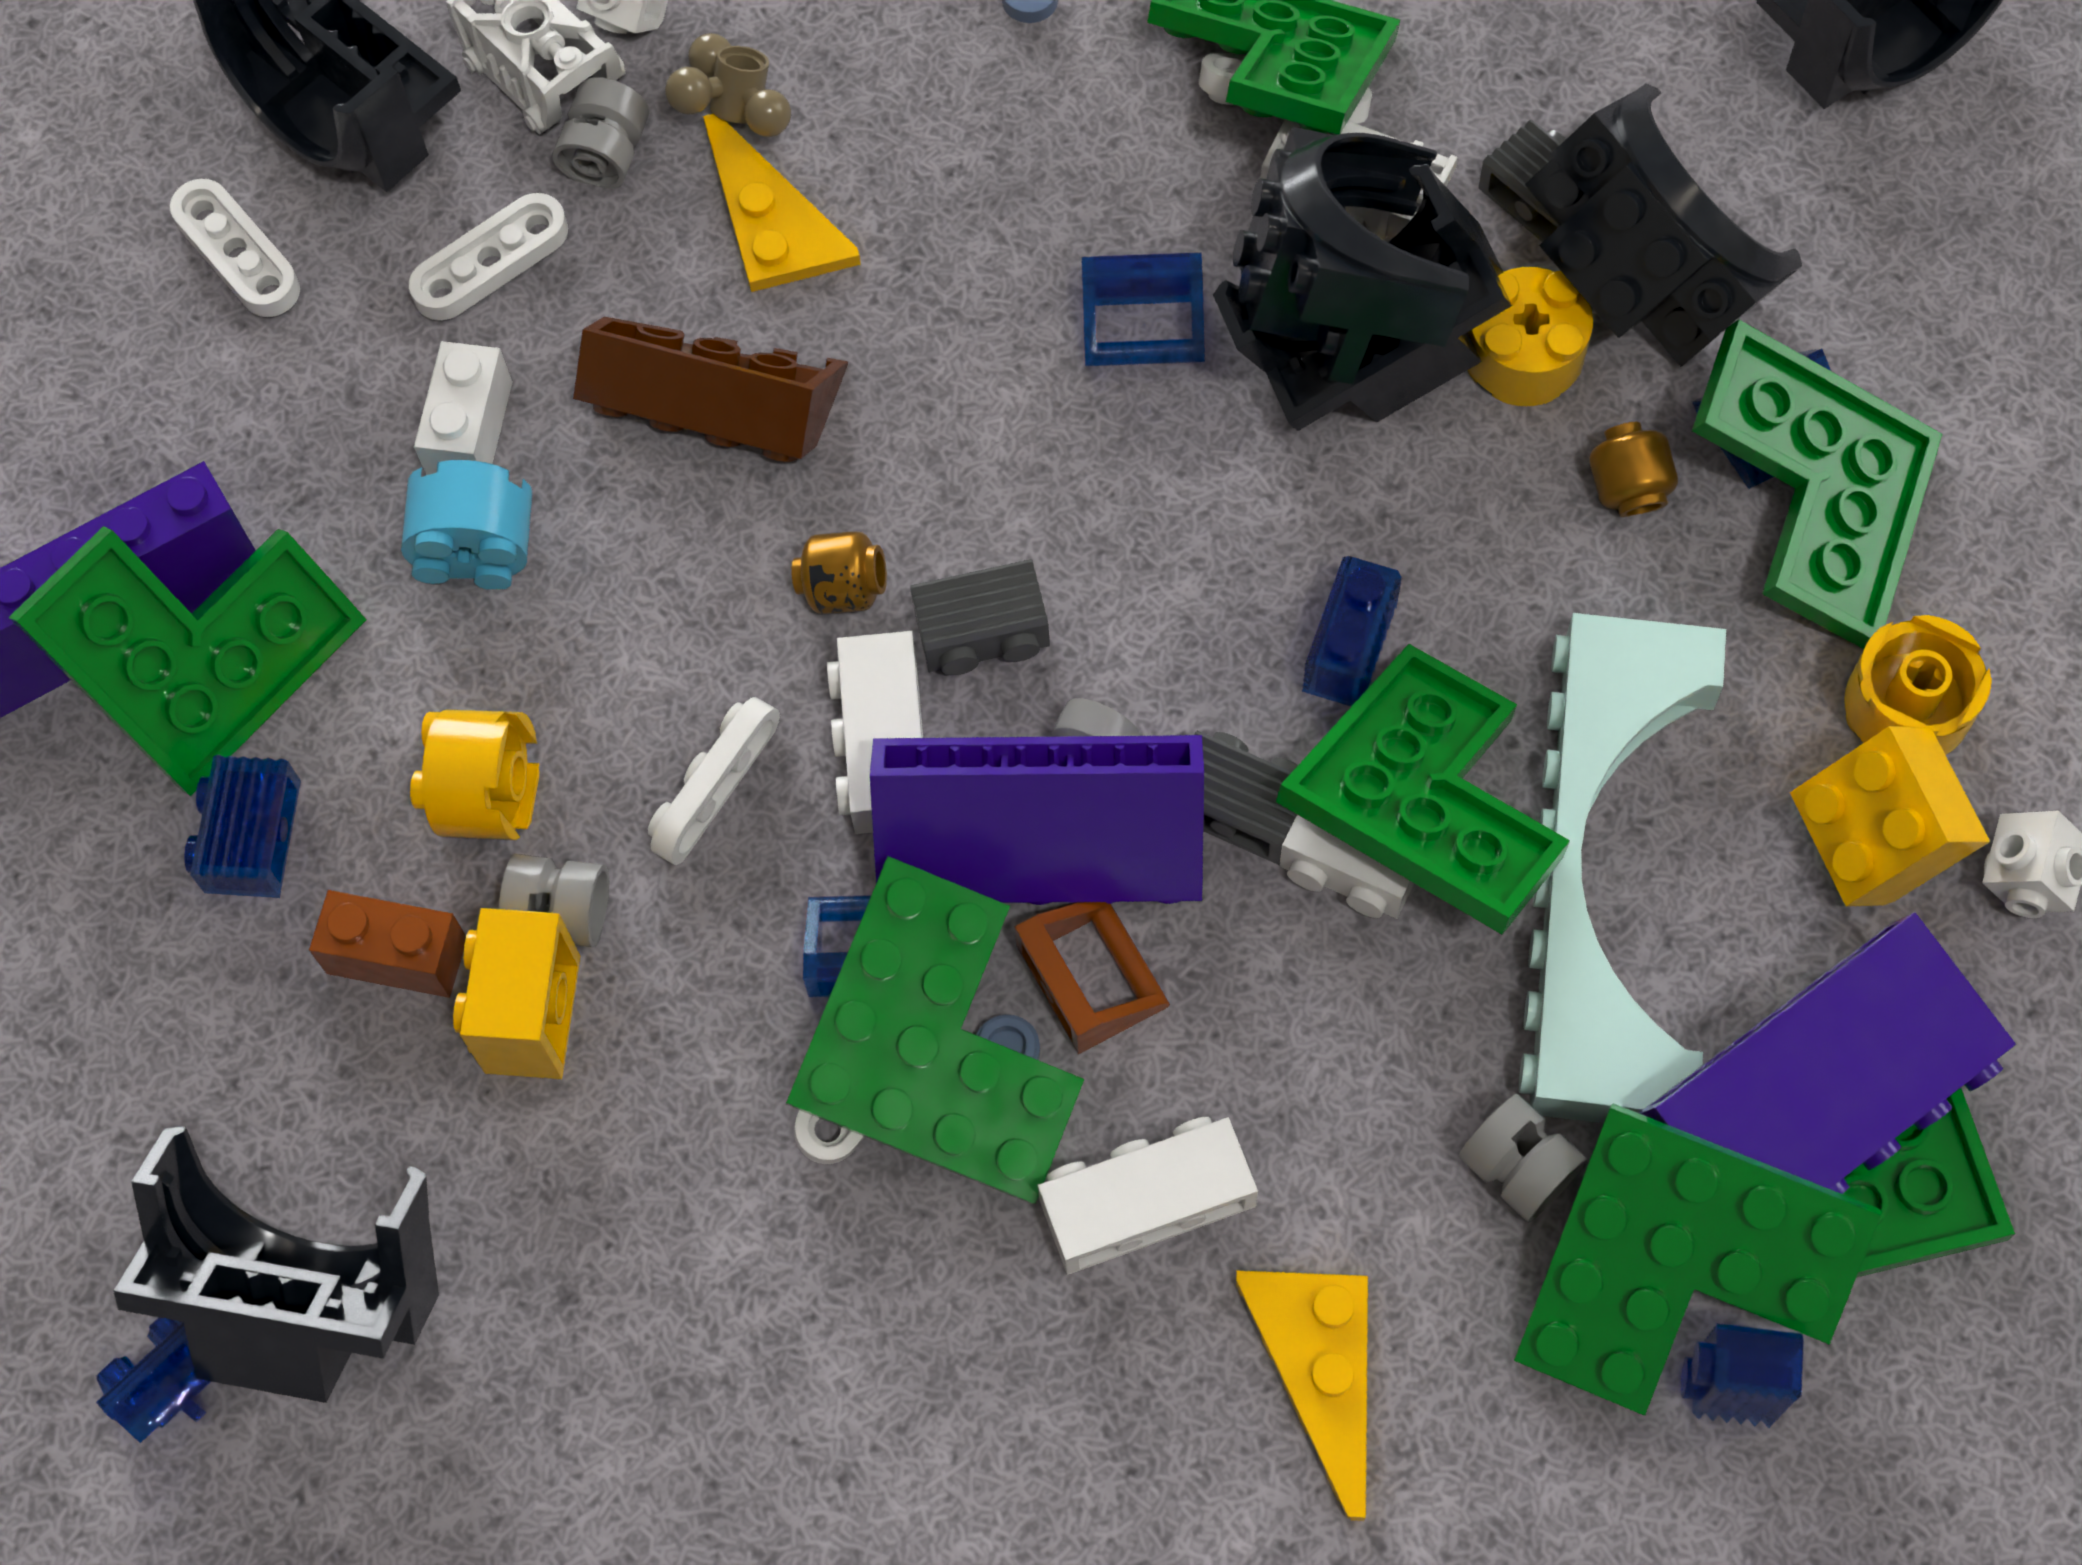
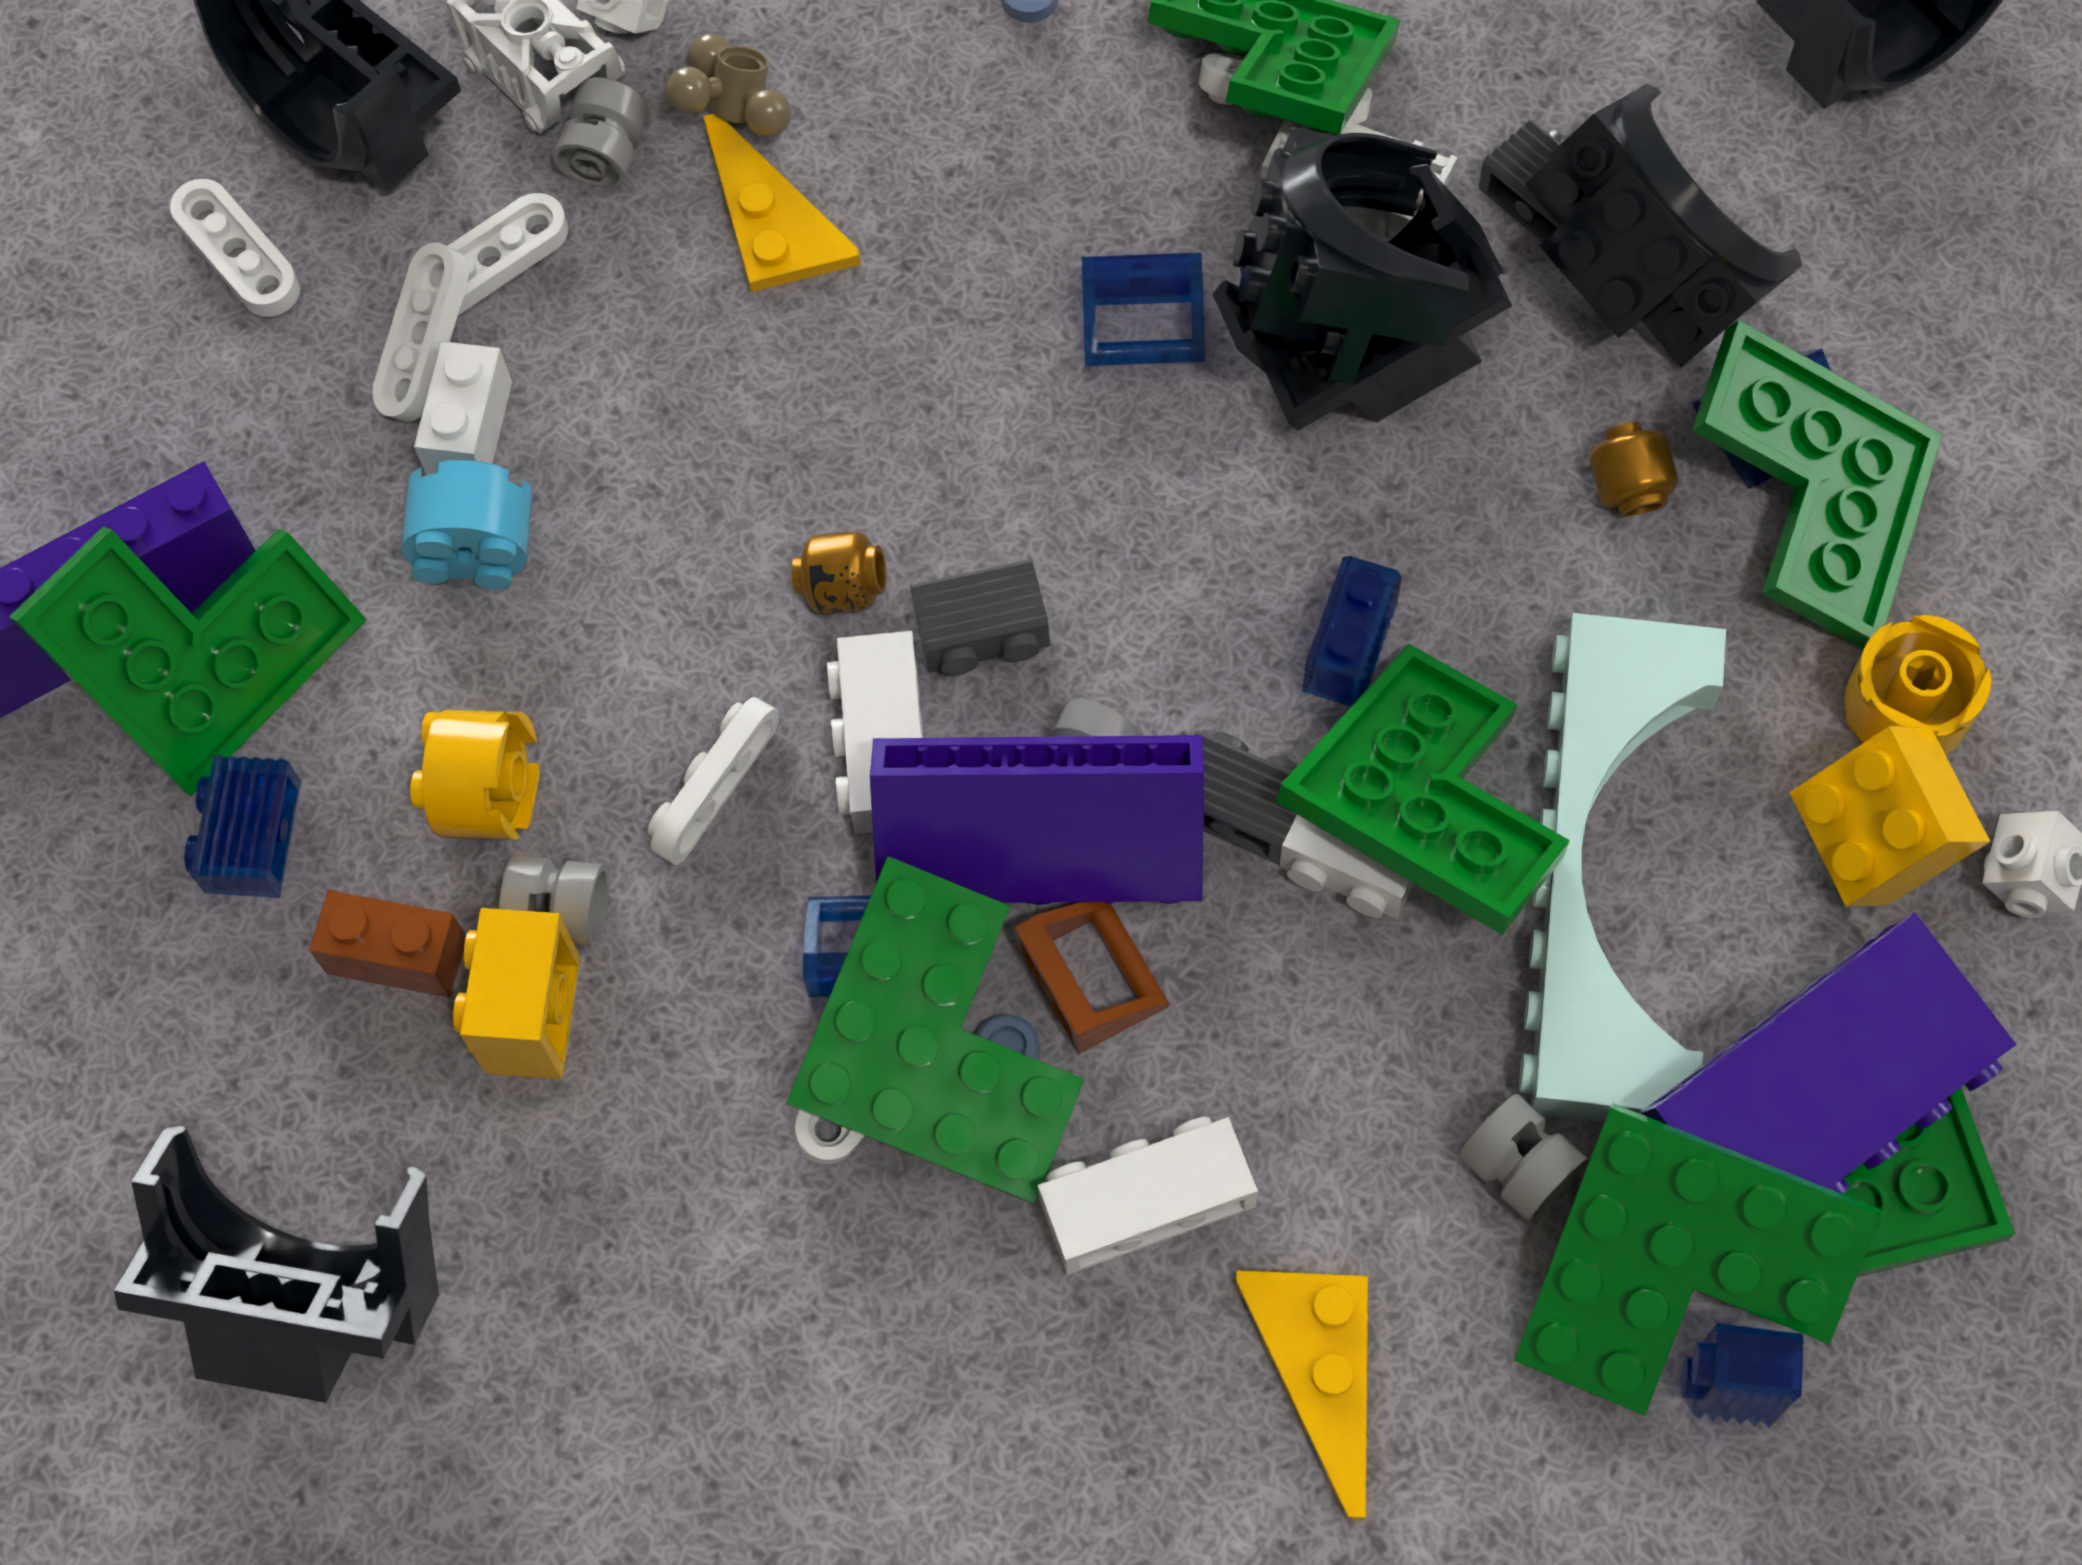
clear blue hips [96,1317,211,1443] -> none
reddish brown wedge [573,316,849,462] -> none
yellow brick [1467,267,1593,406] -> none
none -> white plate [372,242,469,422]

